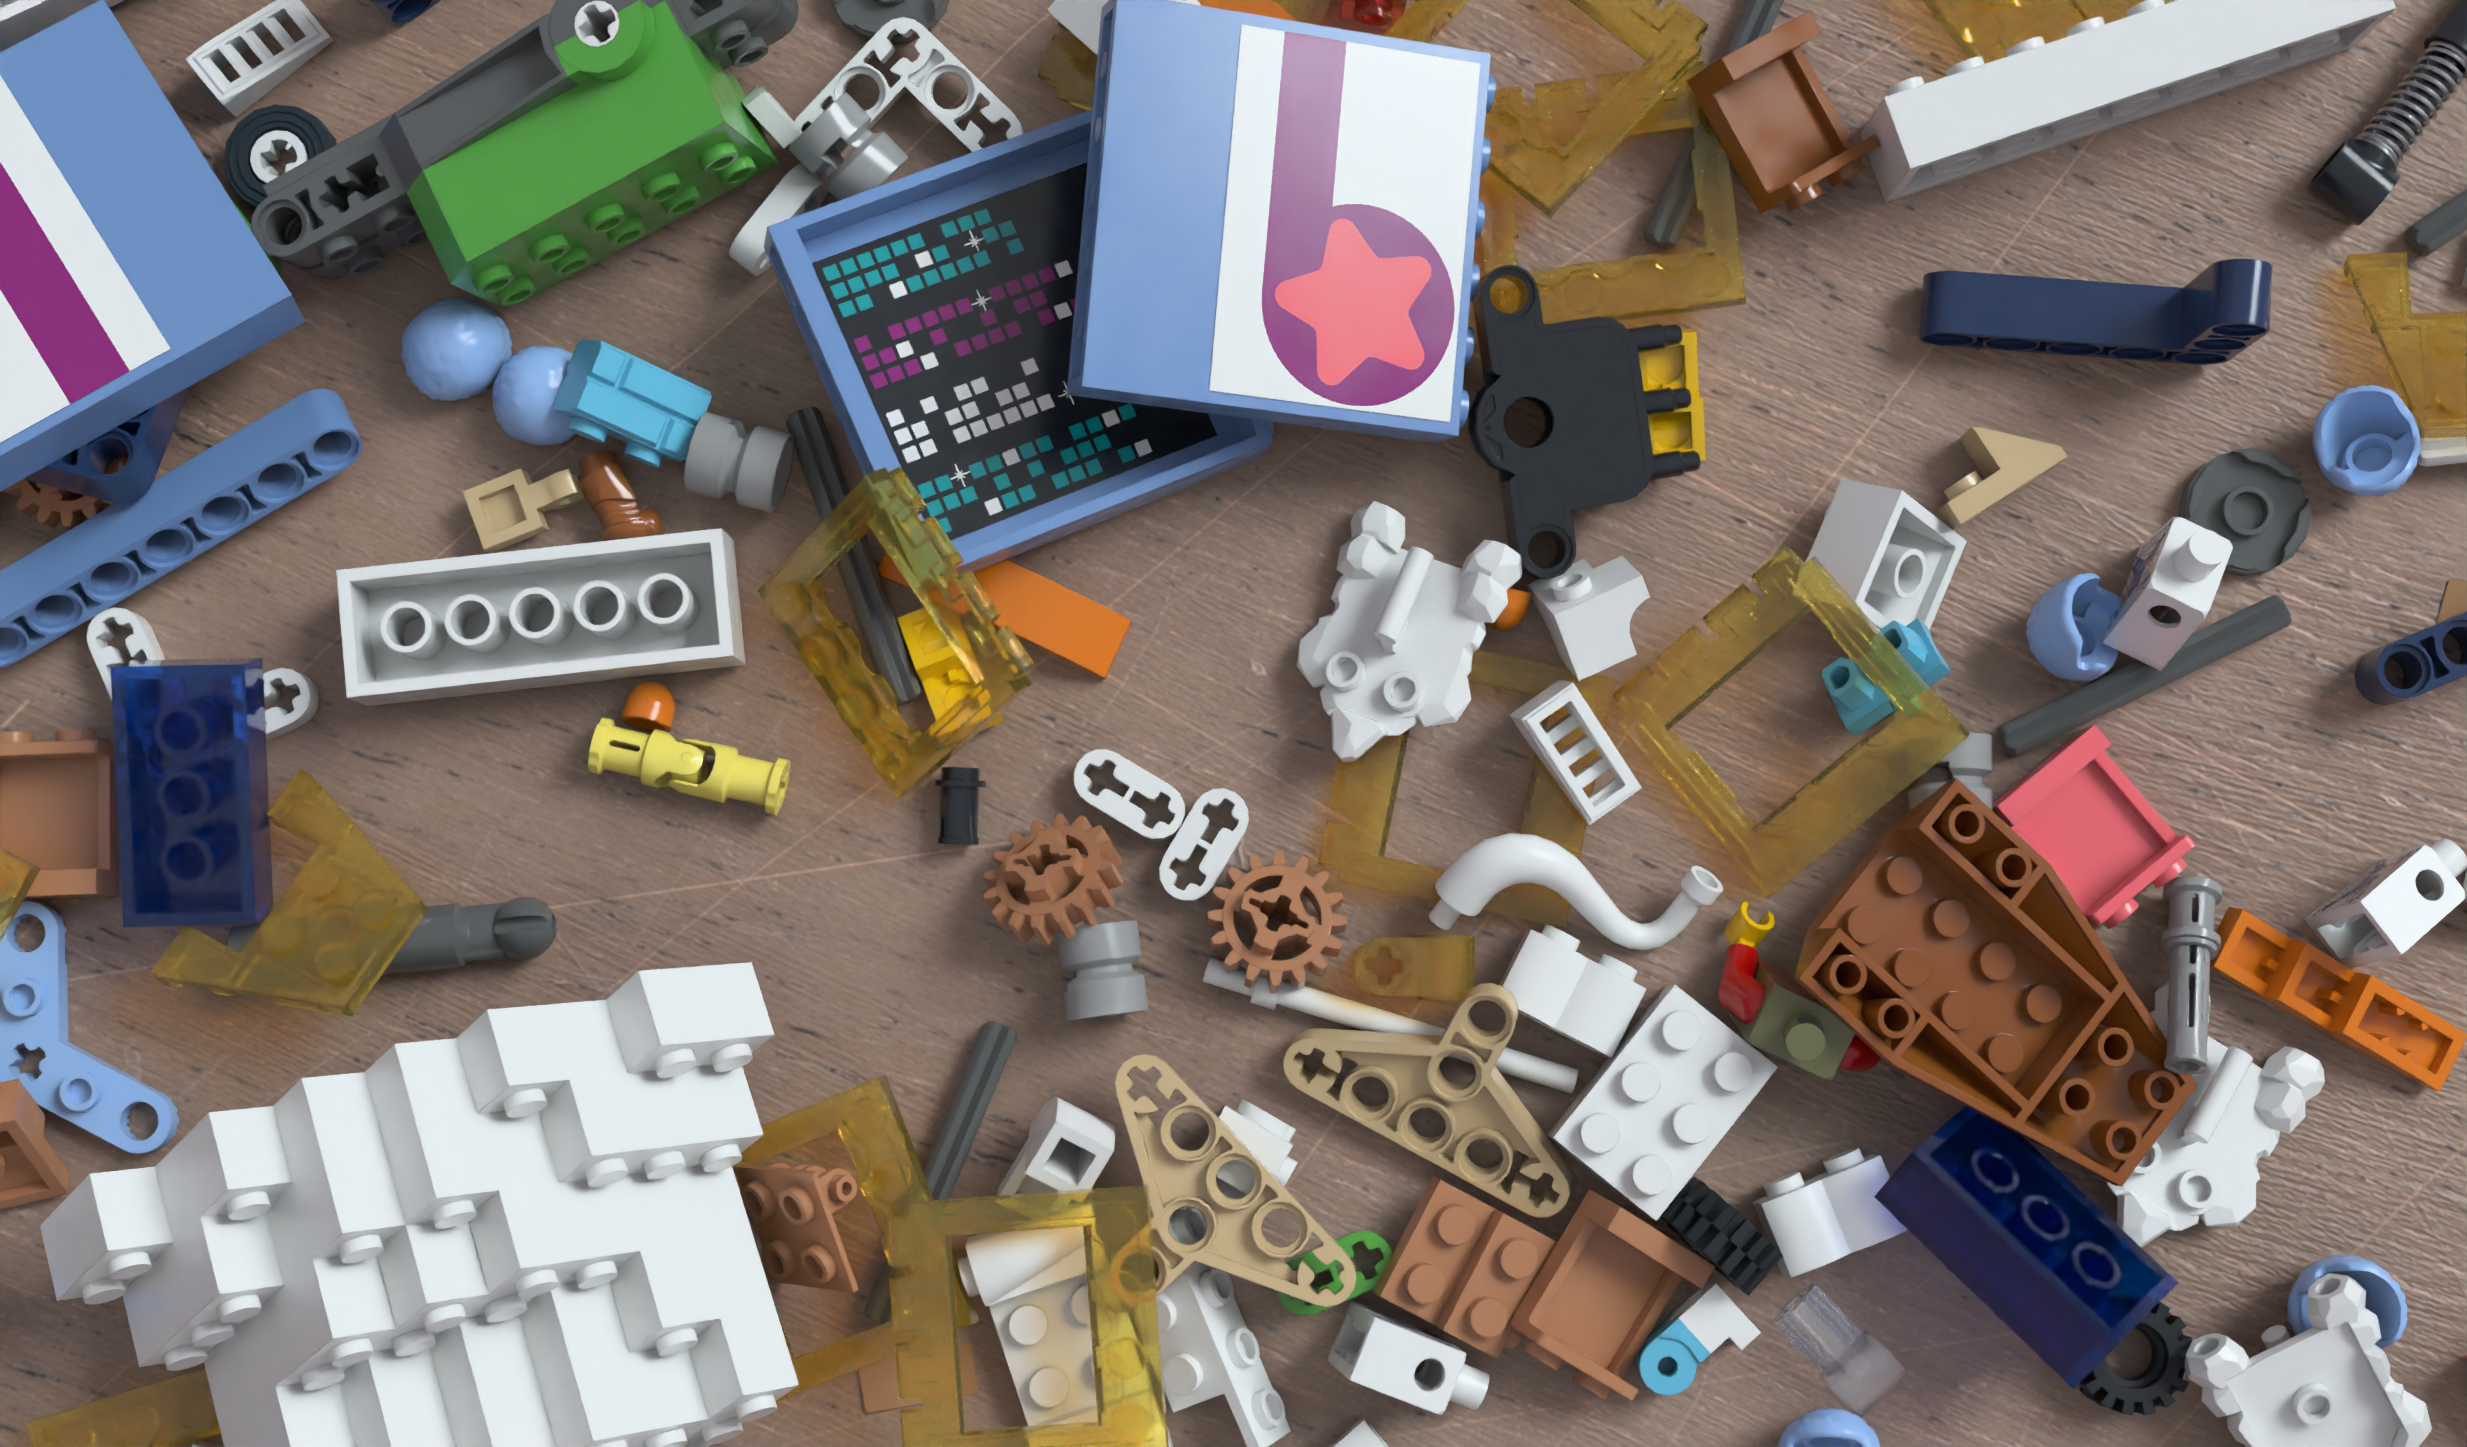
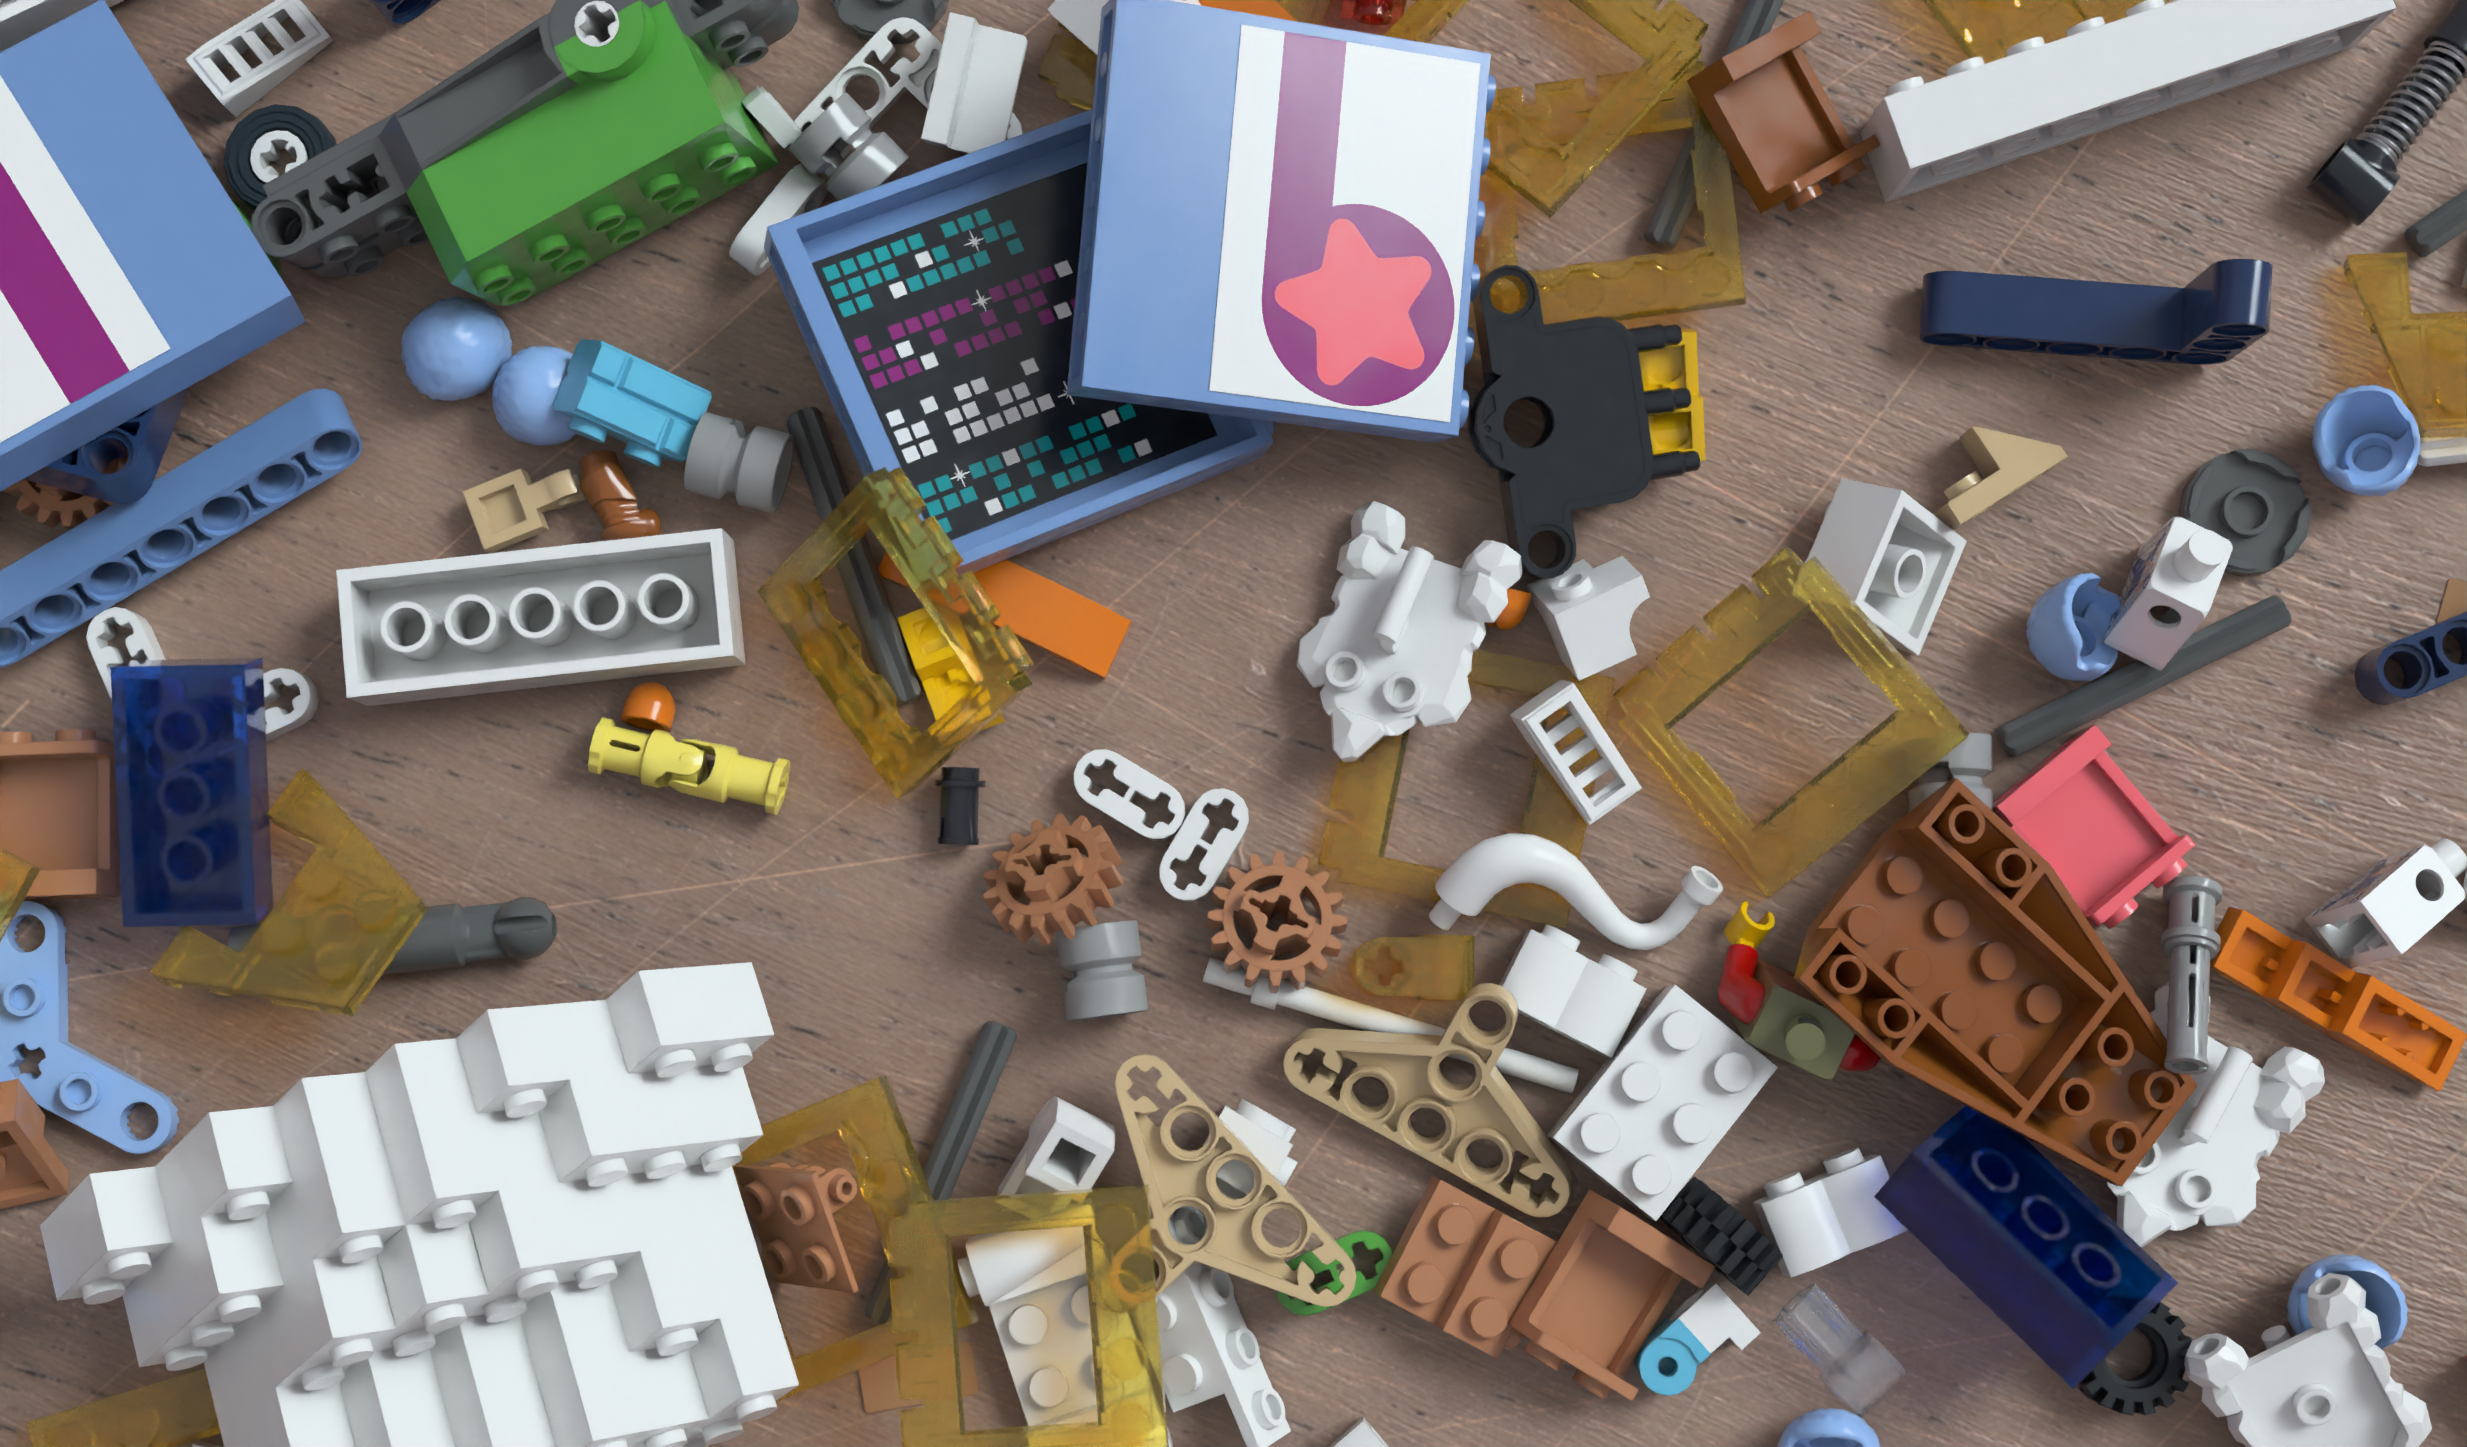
white torso [1327,1300,1489,1415] -> none
medium azure hips [1822,618,1951,737] -> none
none -> white panel [921,12,1028,154]

